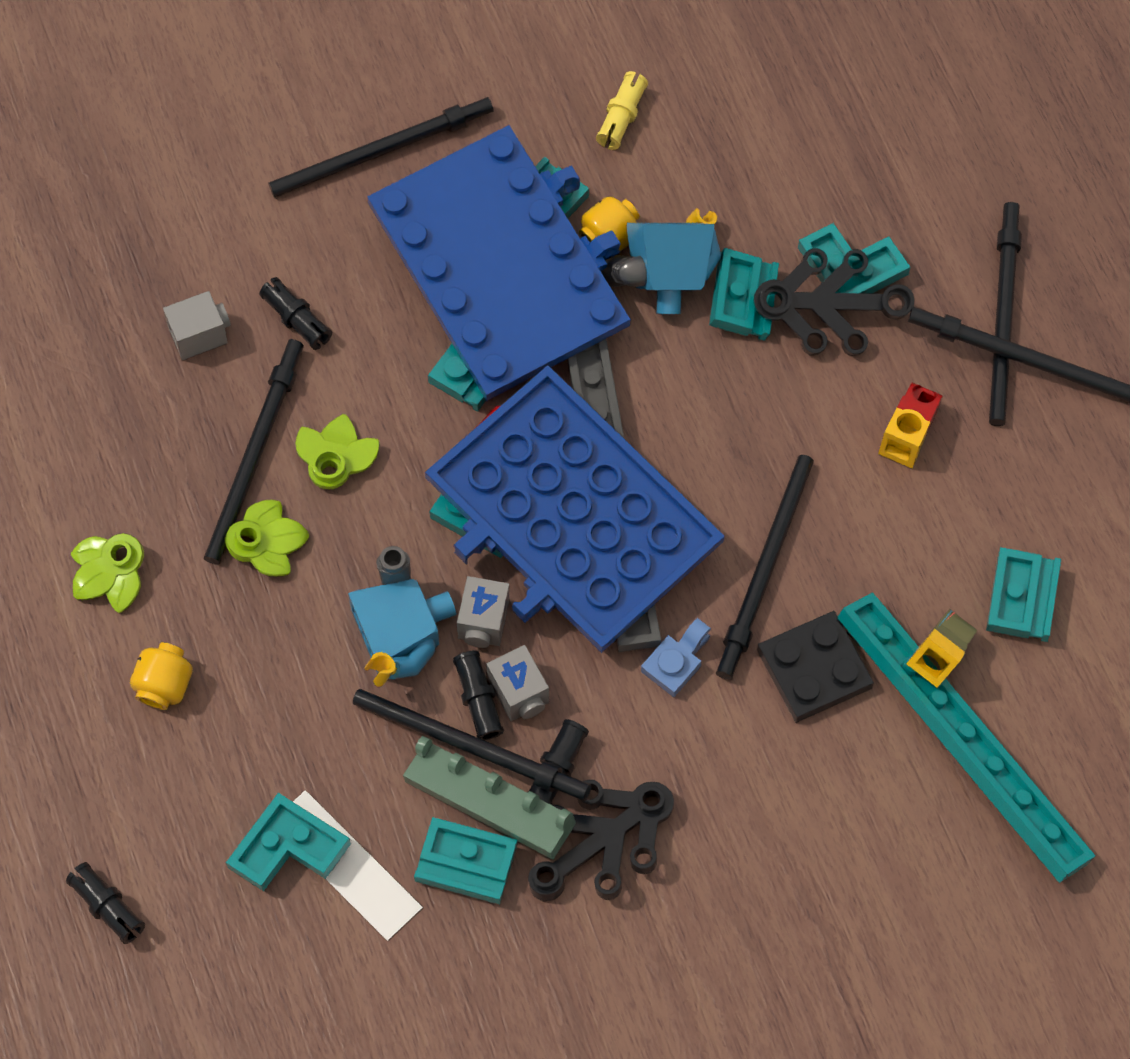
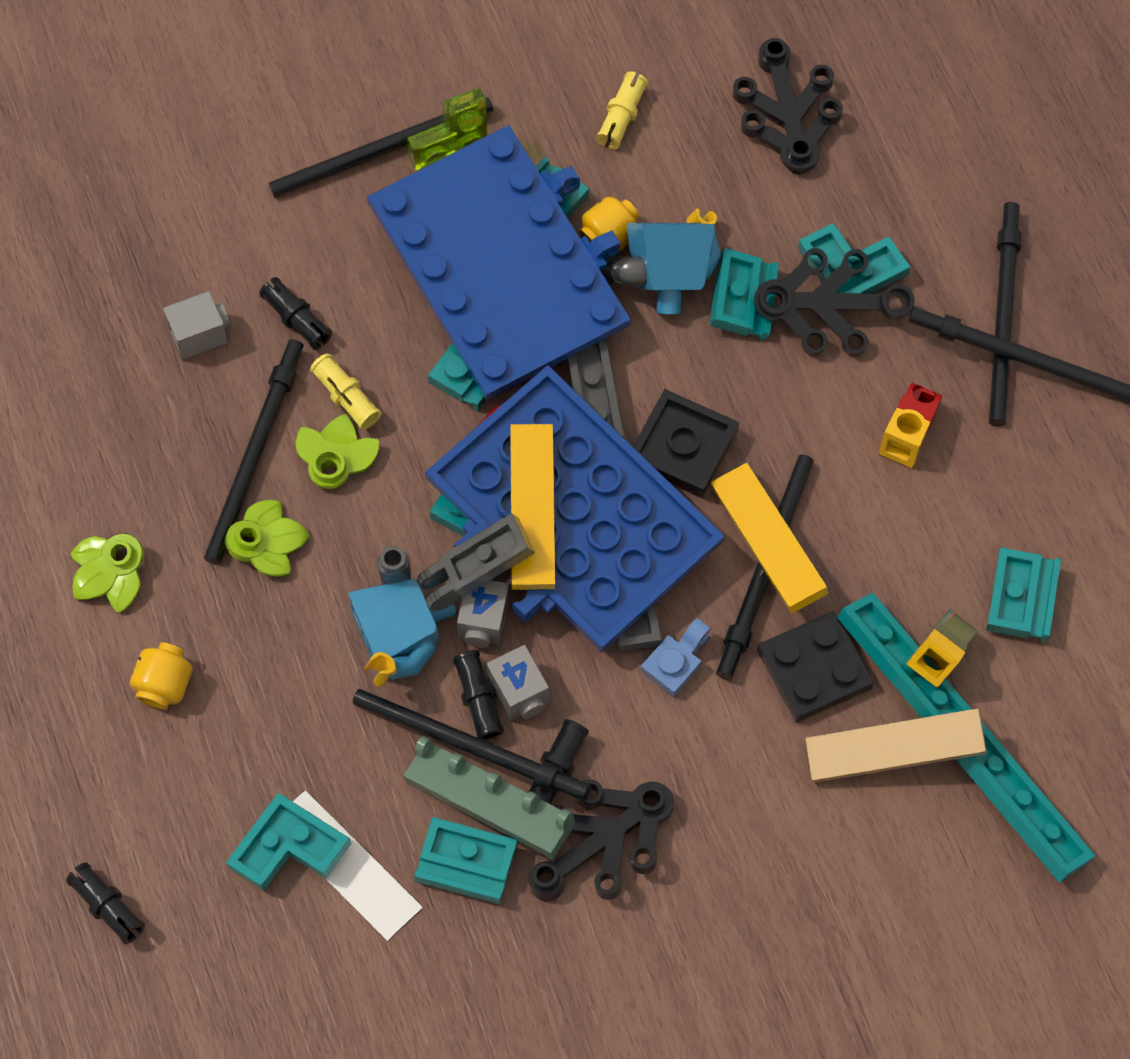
none -> light yellow pin [310,353,382,430]
none -> clear neon green plate [407,87,487,171]
none -> dark grey hinge [417,513,535,611]
none -> yellow tile [510,424,555,590]
none -> black plate [633,389,739,497]
none -> yellow tile [710,463,829,614]
none -> black plant [733,38,843,174]
none -> tan tile [805,708,987,783]

